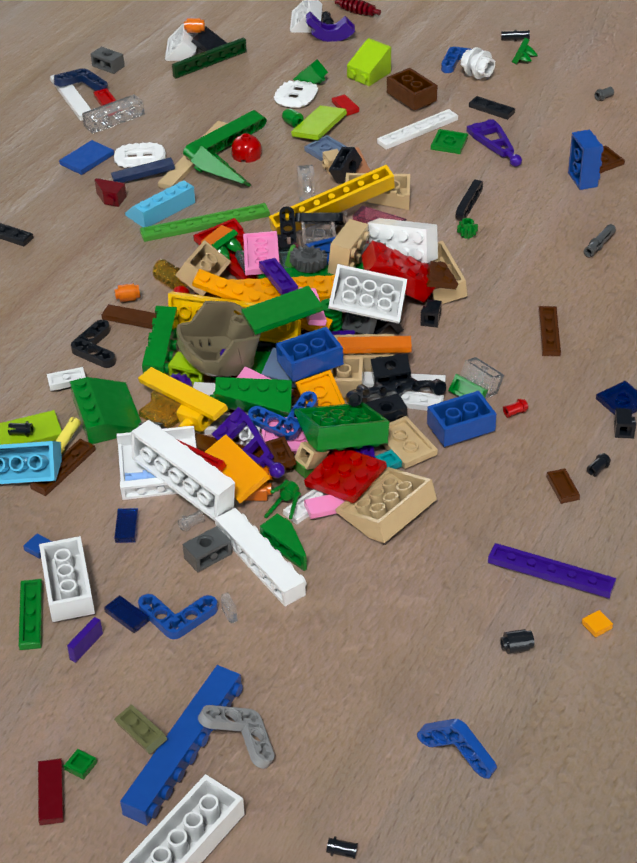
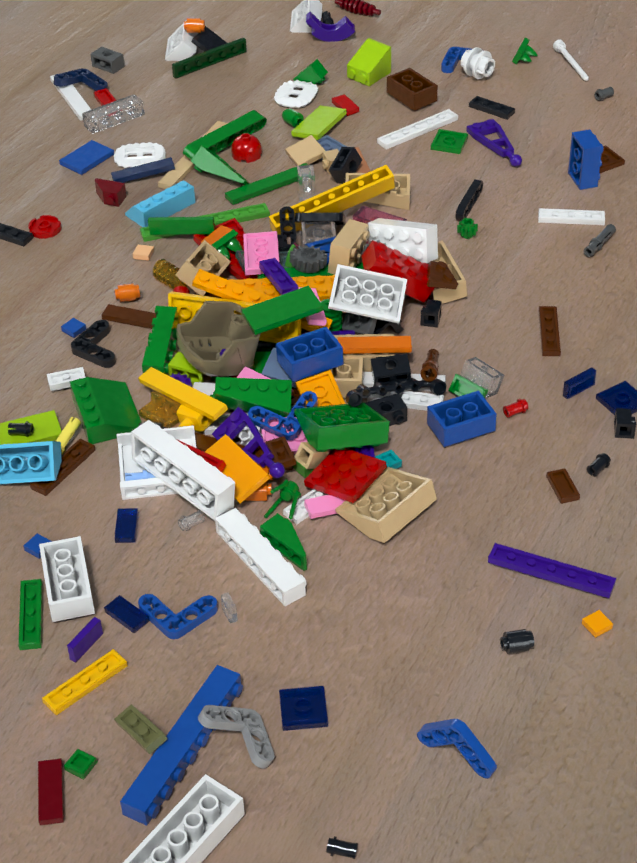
dark grey brick [182,526,232,573] -> none
tan plate [382,416,438,469] -> none
black pin [501,30,530,41] -> none
none -> red tile [28,215,62,239]
none -> yellow tile [42,649,128,716]
none -> blue tile [61,318,86,338]
none -> light nougat tile [133,244,154,261]
none -> green tile [148,217,215,235]
none -> green tile [225,163,314,205]
none -> clear blue tile [279,686,328,731]
none -> tan tile [285,135,325,166]
none -> reddish brown pin [421,349,439,382]
none -> white tile [538,208,605,225]
none -> white piece [553,40,589,81]
none -> clear blue tile [563,367,596,399]

